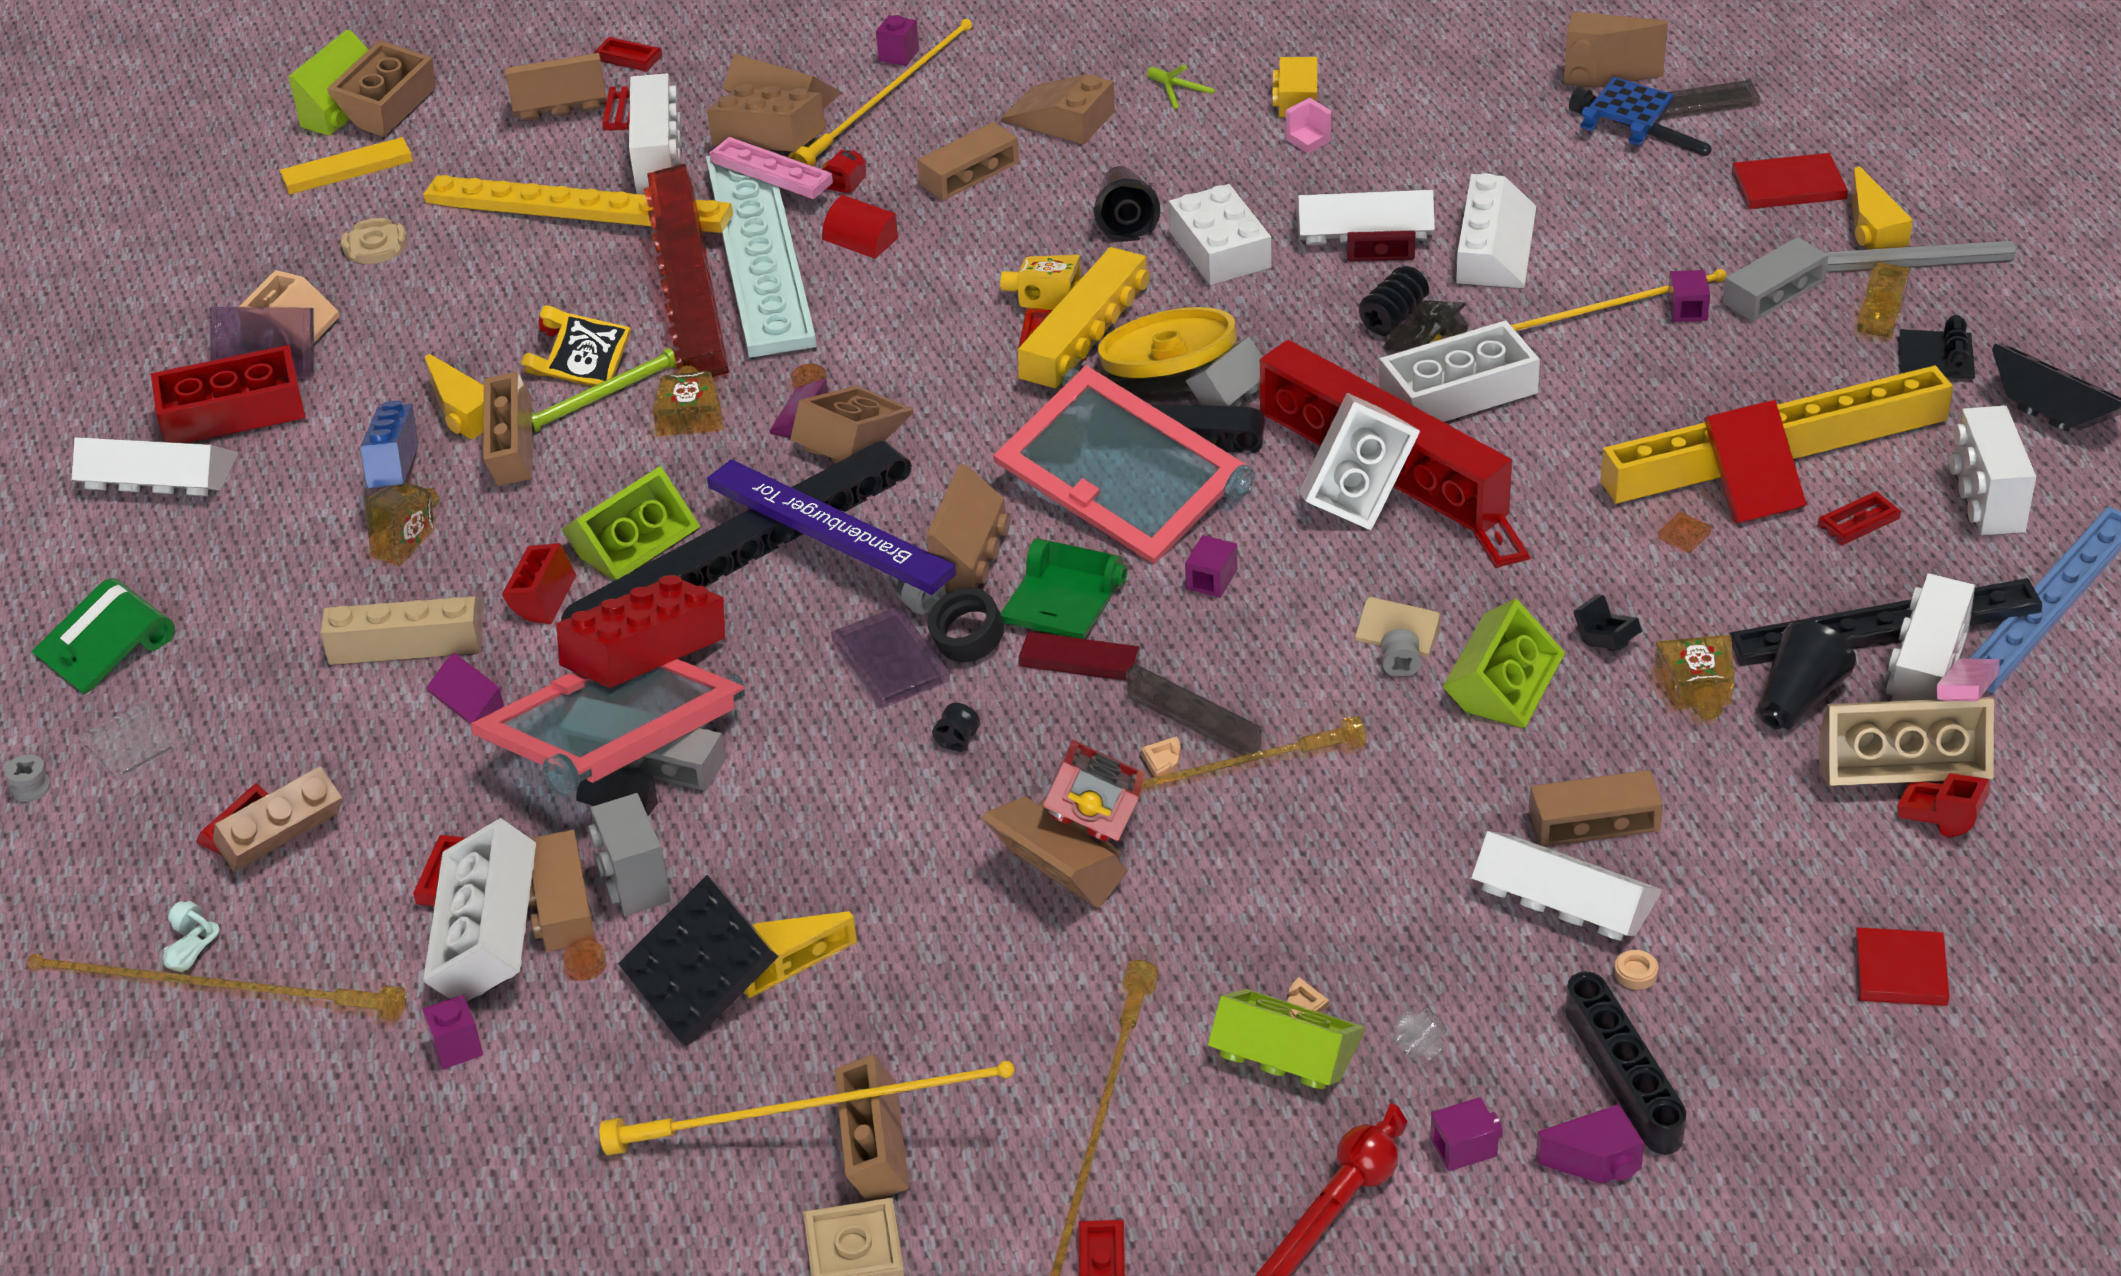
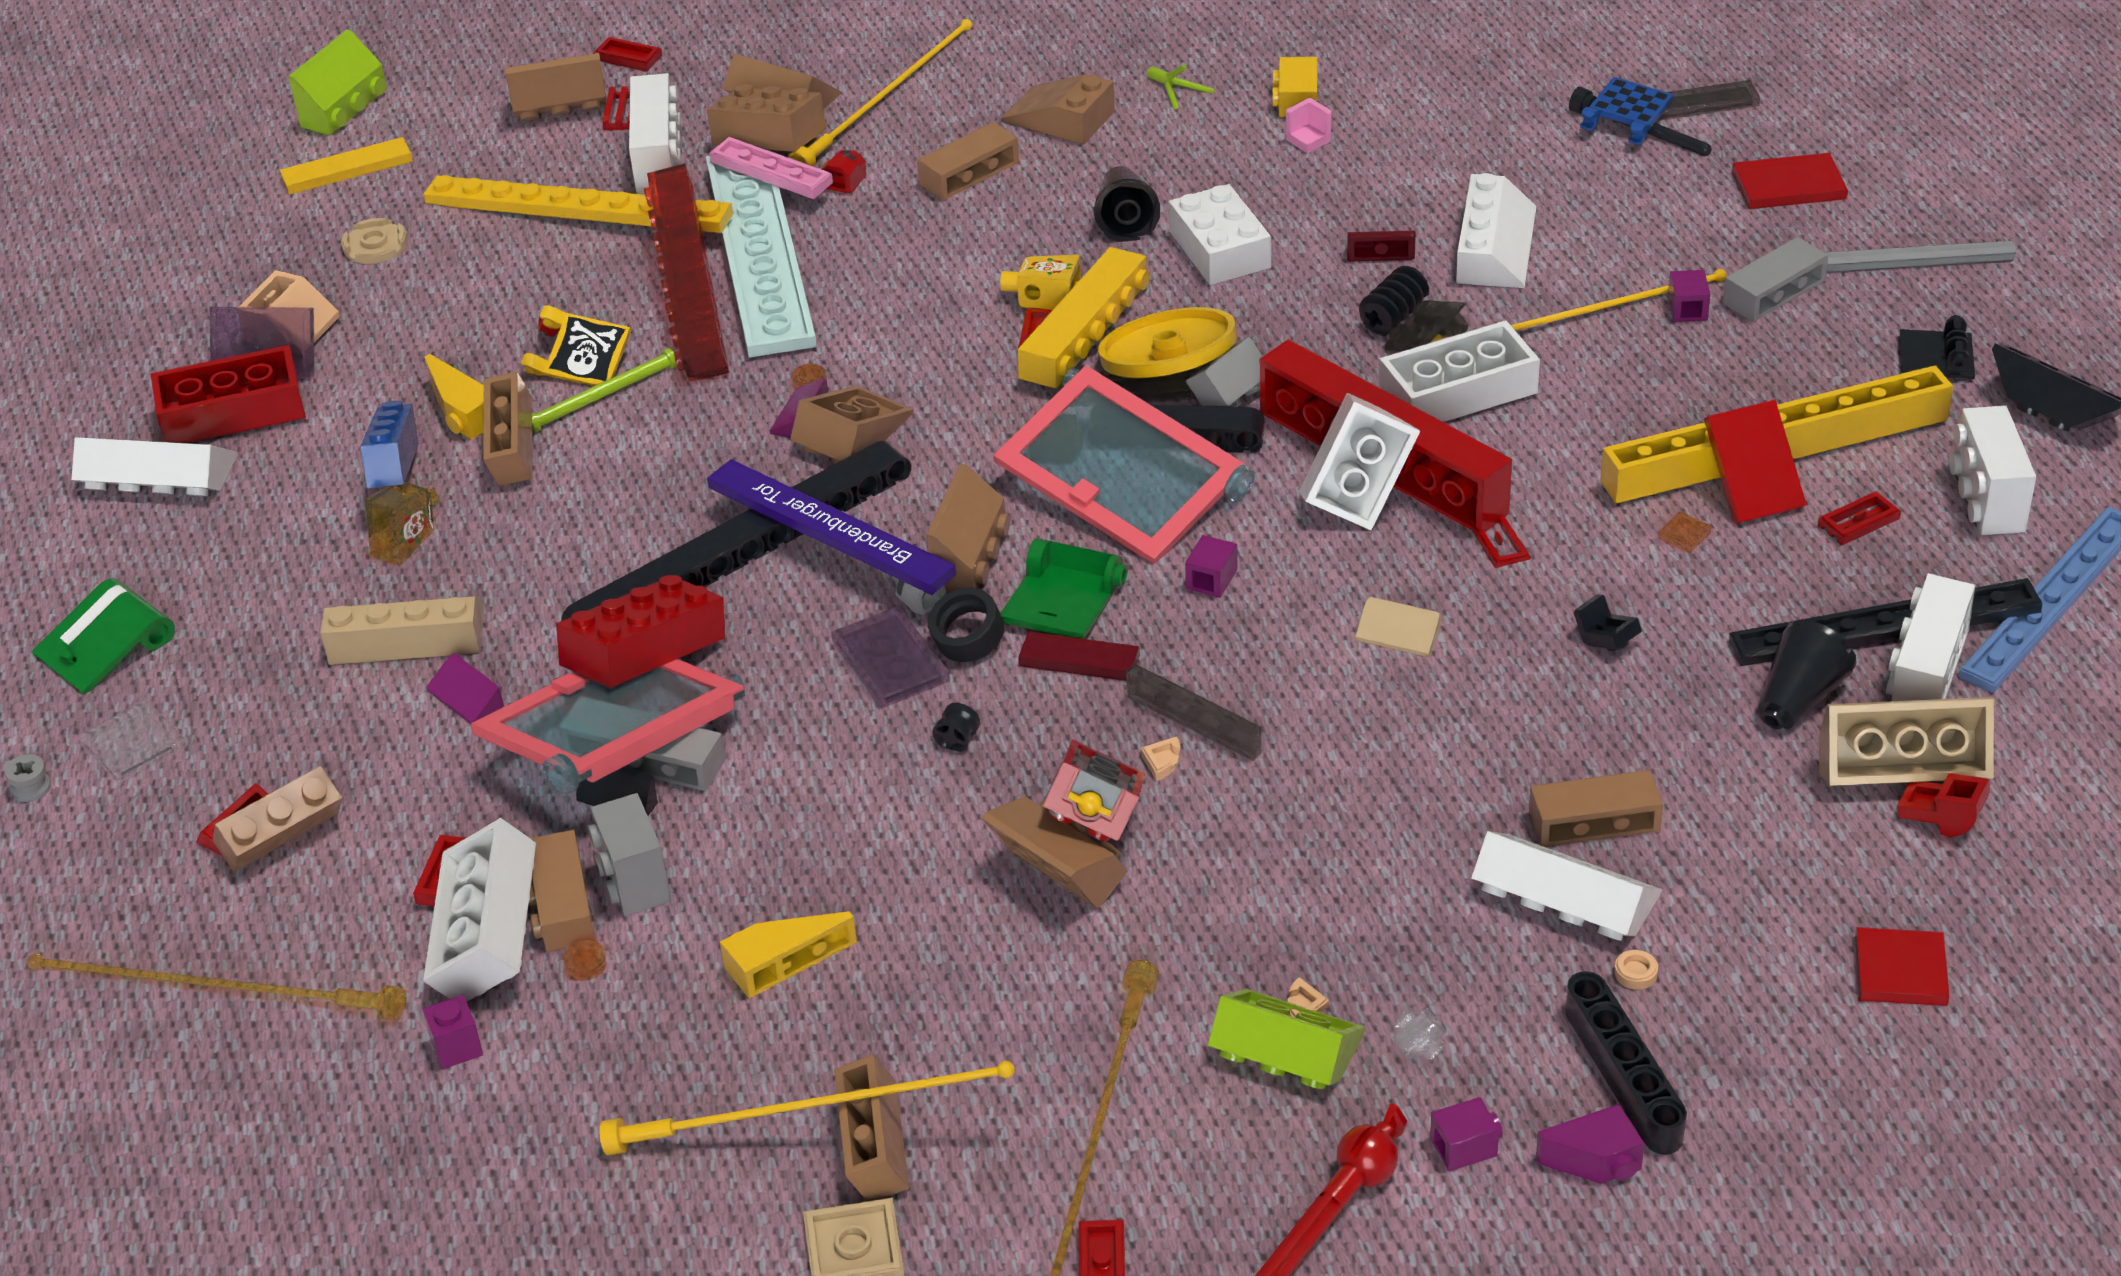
light aqua piece [162,901,220,972] -> none
medium nougat slope [327,40,435,137] -> none
red brick [502,543,577,624] -> none
lime slope [561,466,701,581] -> none
black plate [618,875,779,1046] -> none
clear yellow torso [653,366,724,436] -> none
red brick [822,195,898,259] -> none
magenta brick [876,15,919,66] -> none
clear yellow piece [1141,715,1366,789] -> none
white slope [1296,190,1435,245] -> none
light grey wheel [1381,629,1421,676] -> none
lime slope [1443,598,1565,728] -> none
medium nougat slope [1564,11,1668,87] -> none
clear yellow torso [1654,635,1735,720] -> none
yellow slope [1851,166,1913,250] -> none
clear yellow brick [1857,262,1910,338] -> none
bright pink tile [1937,659,1999,701] -> none

